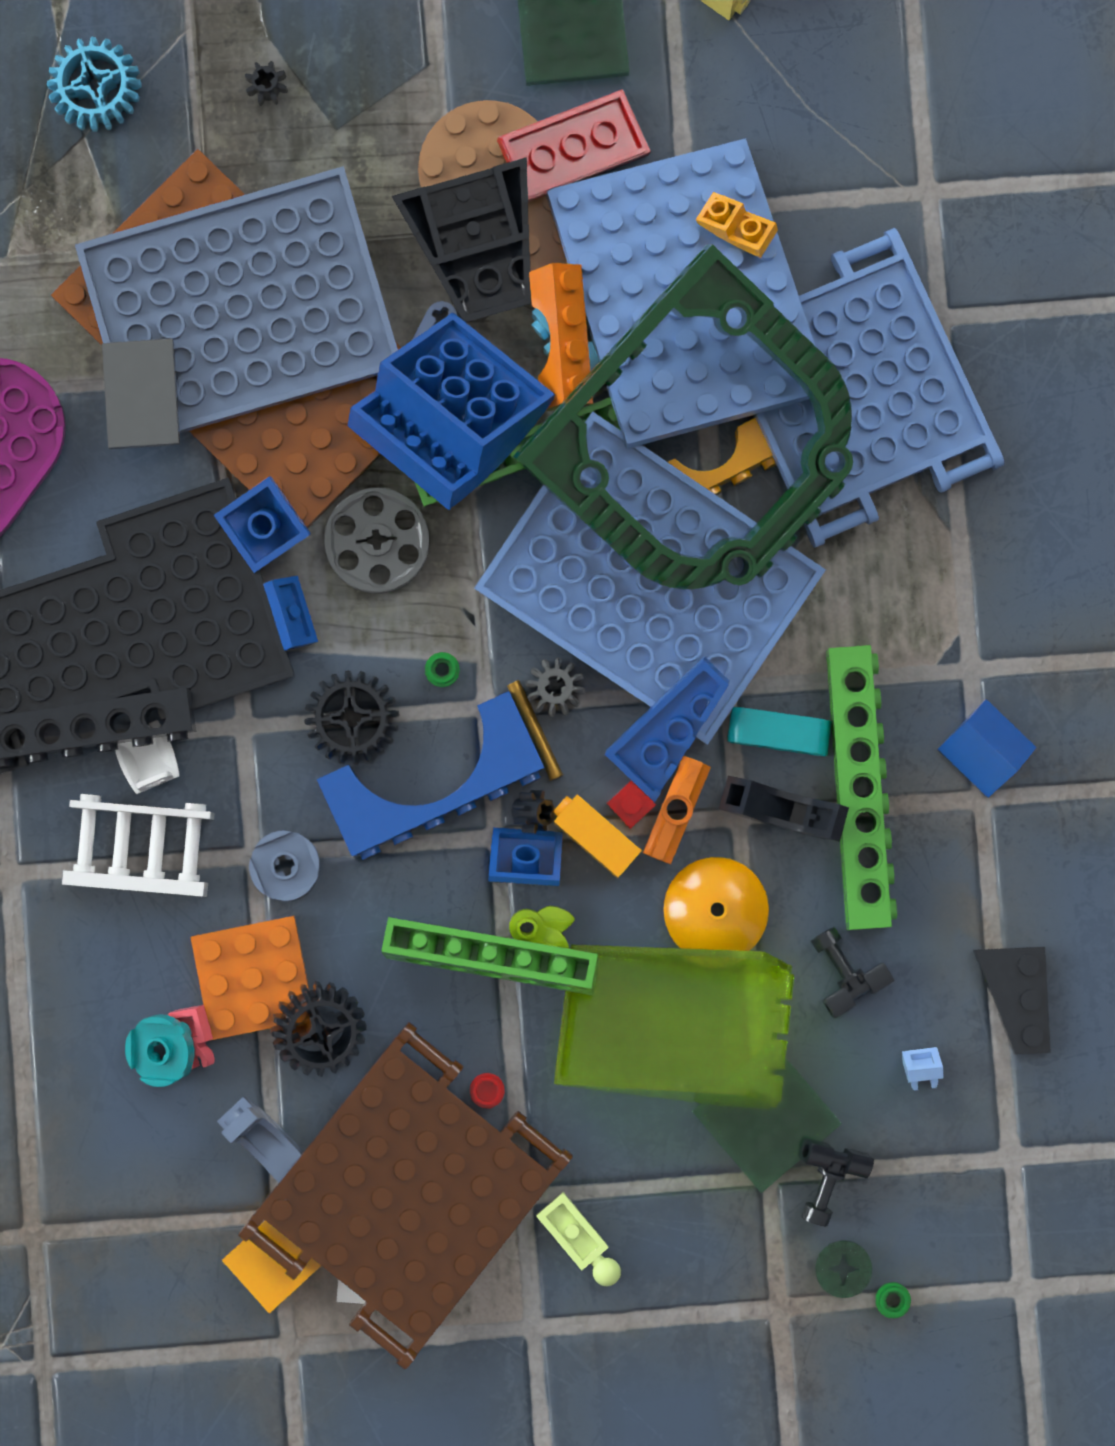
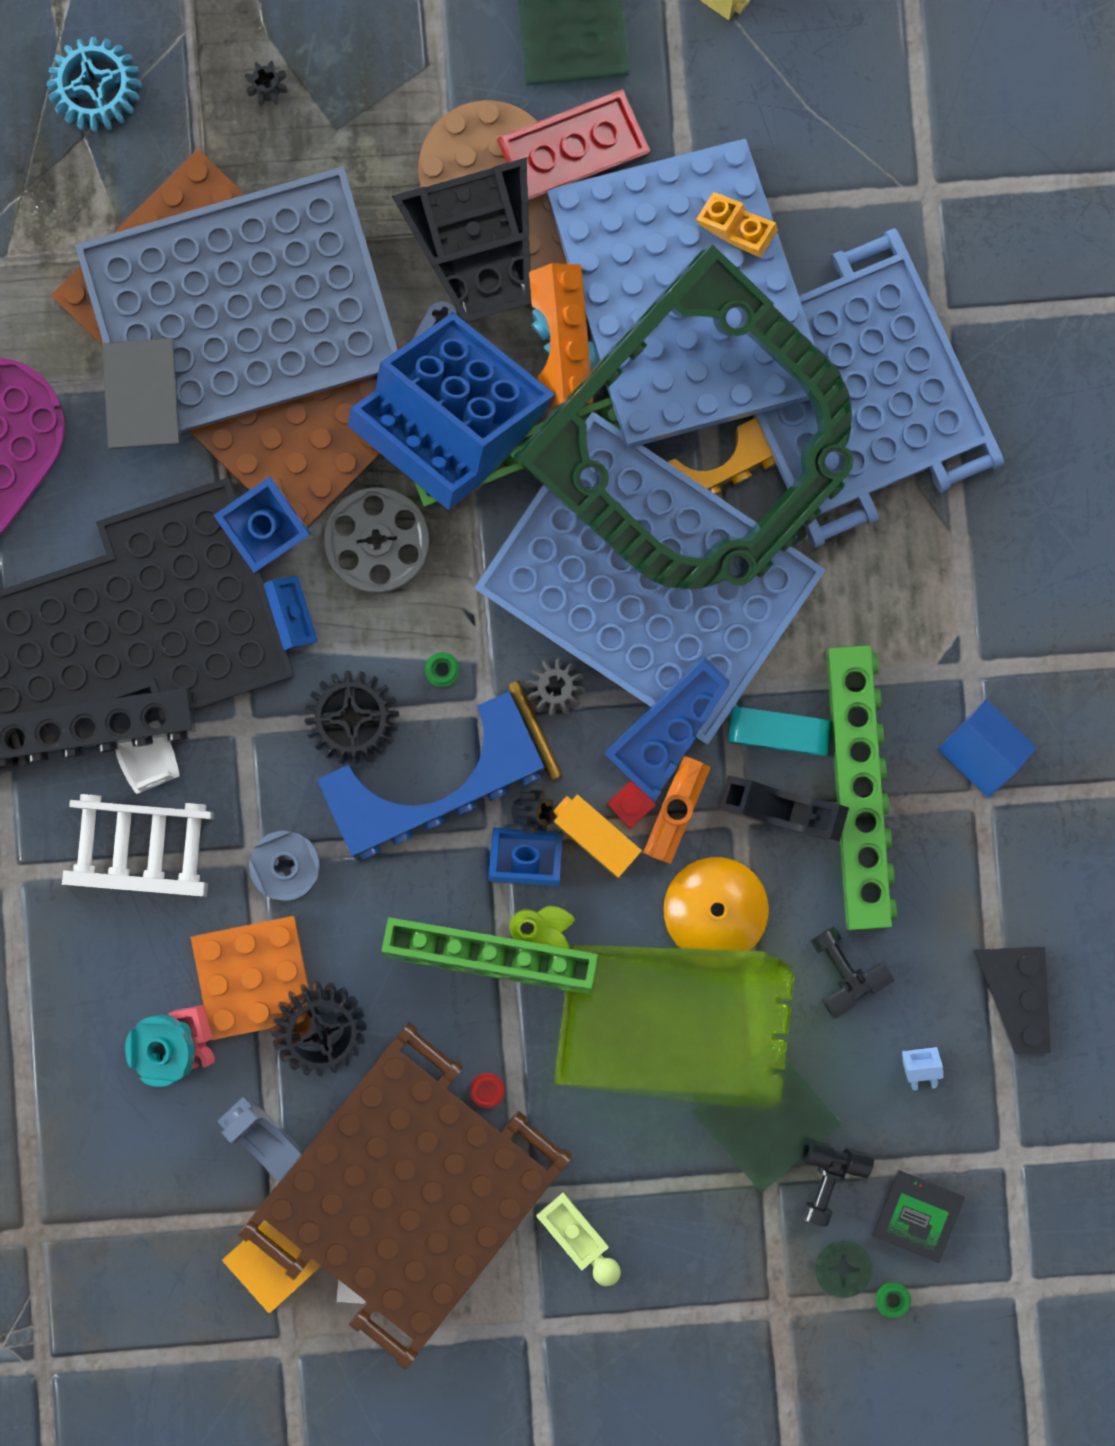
none -> tile [872,1170,965,1263]

